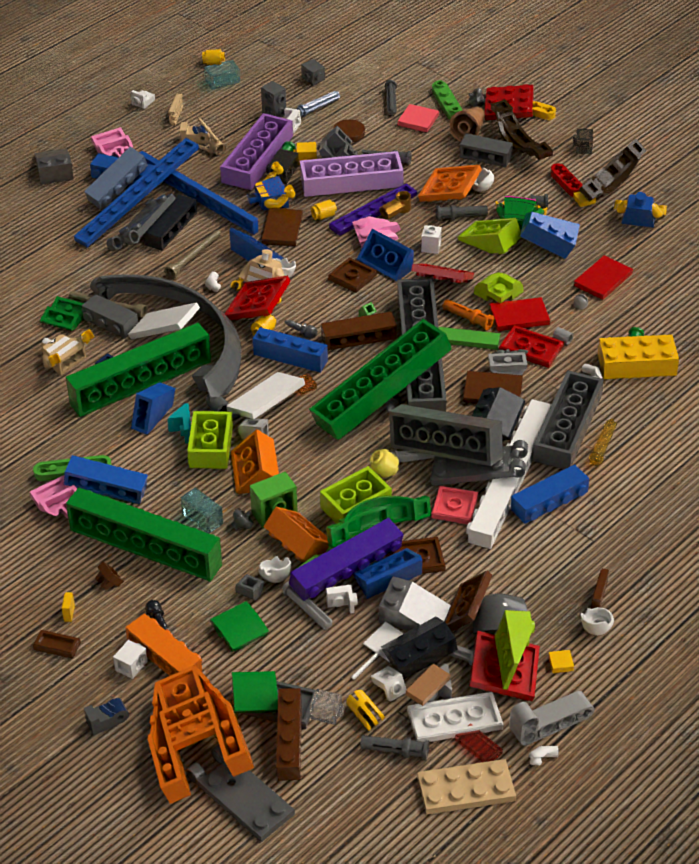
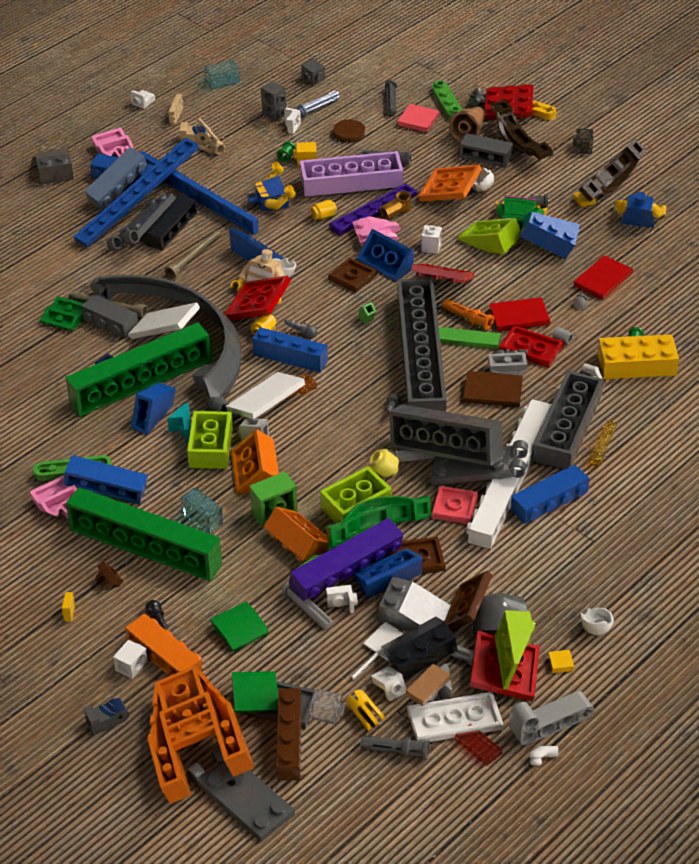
reddish brown tile [33,630,81,659] -> none
tan torso [41,329,95,375] -> none
yellow brick [202,49,225,65] -> none
white arm [205,272,221,292] -> none
medium lavender brick [220,113,293,190] -> none
dark grey piece [231,508,254,530] -> none
dark grey brick [235,574,264,600] -> none
white hair [259,556,291,583] -> none
reddish brown tile [262,208,303,246] -> none
clear smoke brick [266,149,299,184] -> none
green brick [309,319,452,440] -> none
dark grey brick [317,126,358,158] -> none
reddish brown brick [321,312,397,351] -> none
tan plate [417,759,516,815] -> none
dark grey pin [436,205,488,221] -> none
slope [472,387,525,441] -> none
lime brick [474,272,523,303] -> none
red beam [550,163,583,197] -> none
reddish brown tile [591,568,609,609] -> none

